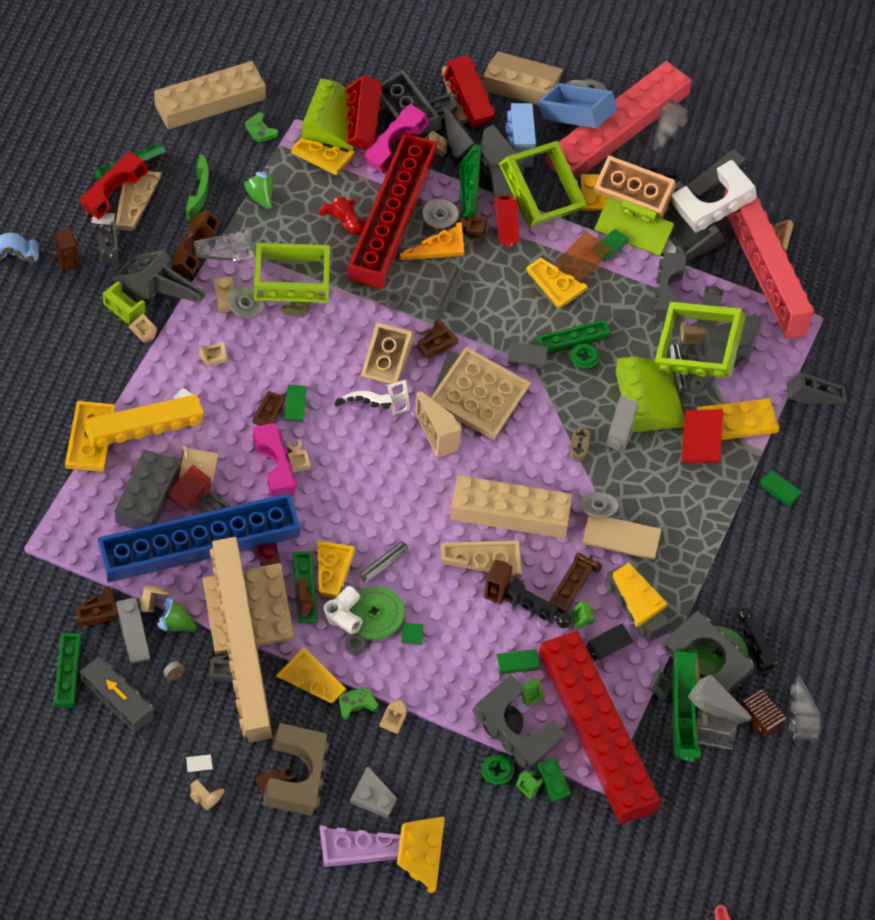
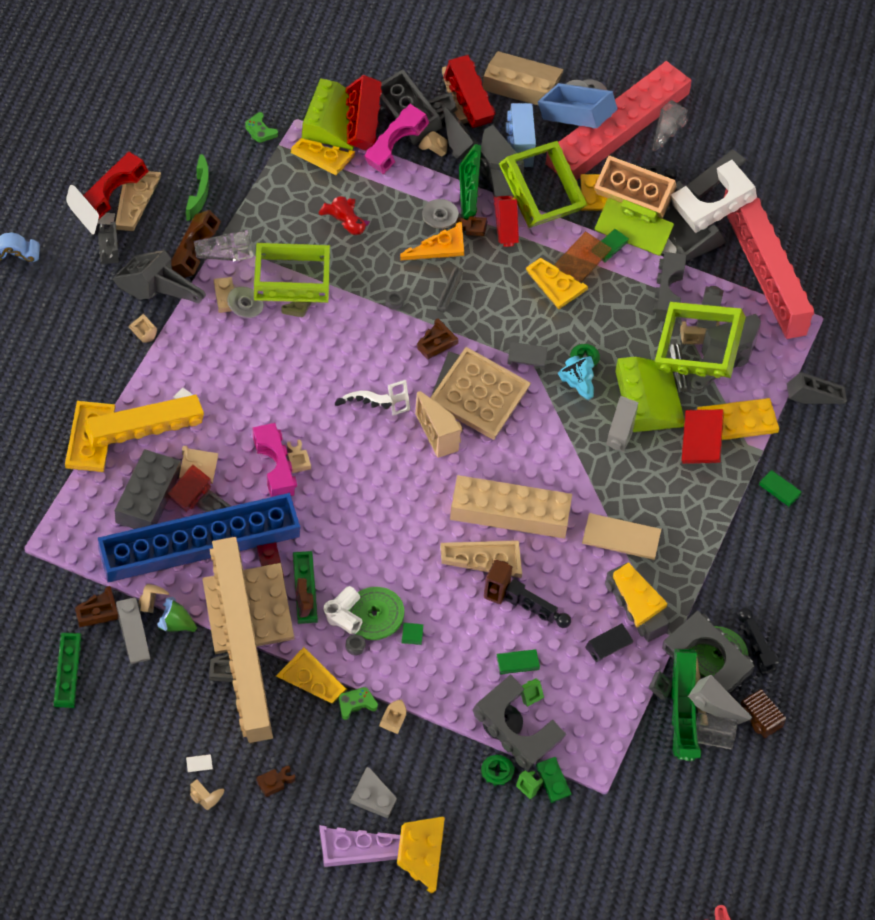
reddish brown brick [55,229,79,271] -> none
dark grey brick [80,656,154,733] -> none
green tile [94,144,165,179] -> none
lime panel [103,281,146,325] -> none
tan brick [154,61,266,130] -> none
tile [164,661,185,681] -> none
tan plate [199,342,228,366] -> none
bright green hat [244,171,274,209] -> none
reddish brown plate [253,391,286,426] -> none
dark tan arch [263,723,329,816] -> none
green slope [284,384,307,422] -> none
yellow wing [317,540,355,599] -> none
red brick [347,133,437,289] -> none
dark grey axle [360,541,408,582] -> none
tan slope [361,322,415,384] -> none
green tile [535,319,612,353] -> none
red brick [539,631,661,825] -> none
reddish brown plate [548,558,593,613] -> none
dark tan beam [569,427,590,462] -> none
bright green tile [571,601,596,629] -> none
reddish brown piece [574,553,602,573] -> none
light grey dish [580,492,619,517] -> none
tan plate [774,219,793,251] -> none
clear slope [789,676,820,741] -> none
none -> white sticker [66,185,99,234]
none -> medium azure rock [558,356,594,400]

